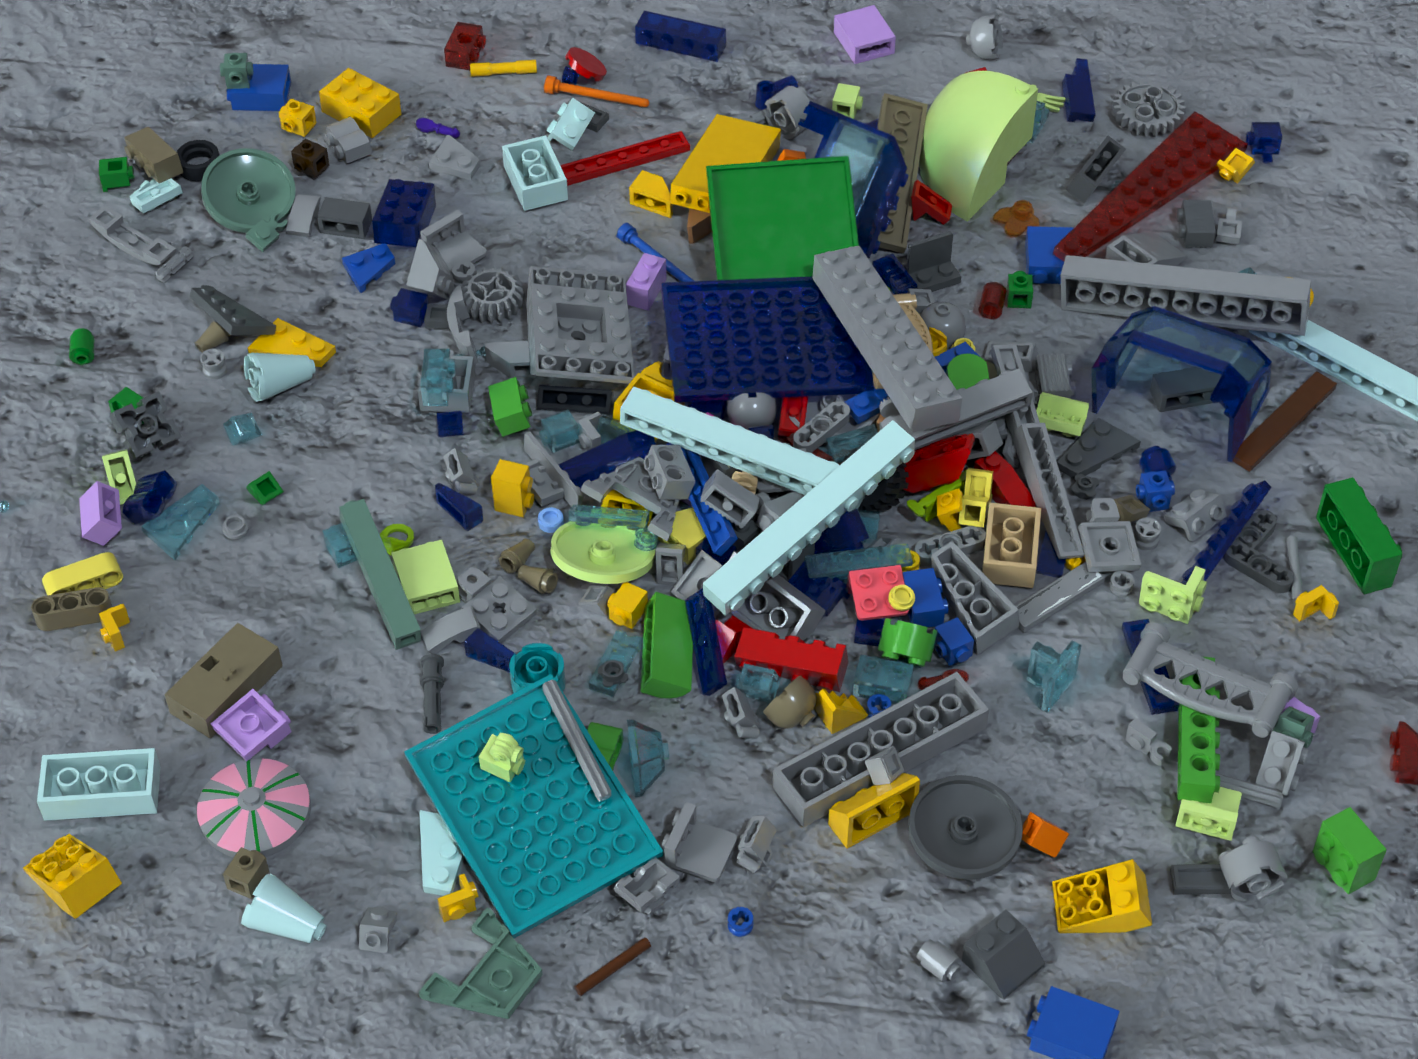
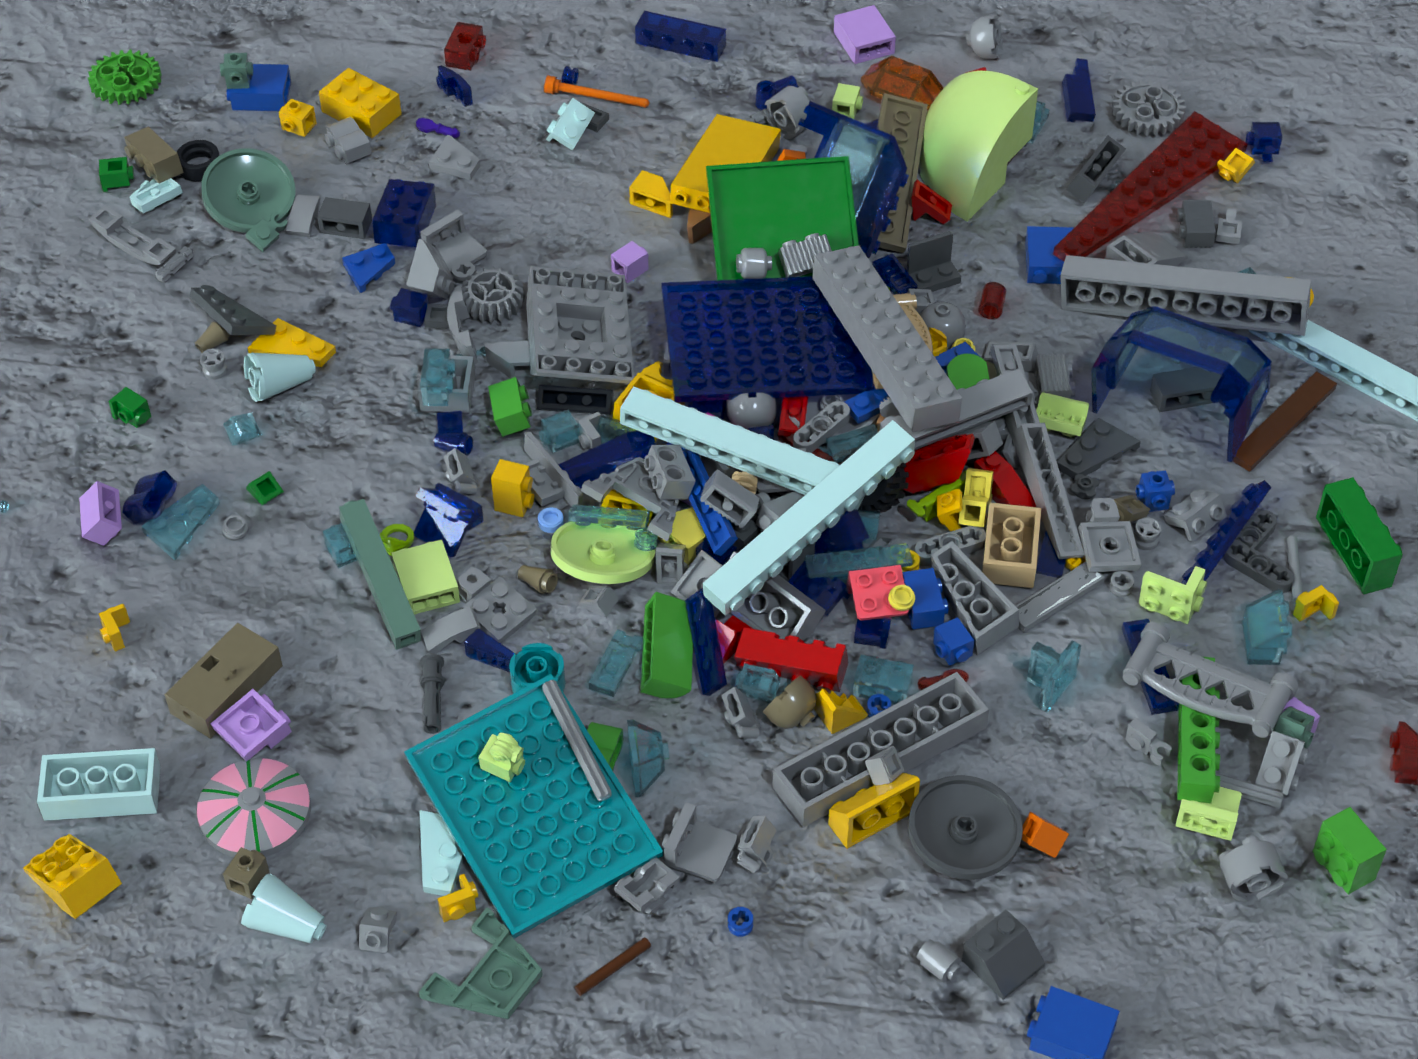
dark tan beam [31,587,112,631] -> none
light yellow beam [42,552,123,596] -> none
green brick [69,328,95,365] -> none
yellowish green slope [102,449,140,505] -> none
dark grey brick [109,391,182,461] -> none
dark brown brick [291,138,330,178] -> none
yellow piece [470,60,537,77] -> none
dark tan cone [499,538,535,573] -> none
light aqua brick [502,135,568,211] -> none
red tile [560,131,690,186] -> none
red tile [565,47,607,81] -> none
dark grey plate [598,660,628,688] -> none
yellow brick [607,582,648,629] -> none
blue piece [616,223,702,294] -> none
lavender brick [626,253,667,311] -> none
bright green brick [878,618,938,667] -> none
clear orange plate [993,200,1040,237] -> none
green brick [1007,271,1033,309] -> none
yellowish green piece [1032,84,1066,112] -> none
yellow slope [1052,859,1152,933] -> none
clear blue head [1139,446,1176,480] -> none
dark grey tile [1170,864,1231,895] -> none
none -> bright green gear [88,49,162,105]
none -> clear blue bracket [414,487,475,557]
none -> clear blue cone [434,432,473,456]
none -> clear blue slope [436,65,473,107]
none -> lavender brick [611,241,649,283]
none -> light grey head [736,248,772,279]
none -> light grey brick [778,233,832,280]
none -> clear orange wedge [861,56,944,110]
none -> clear light blue slope [1242,590,1292,665]

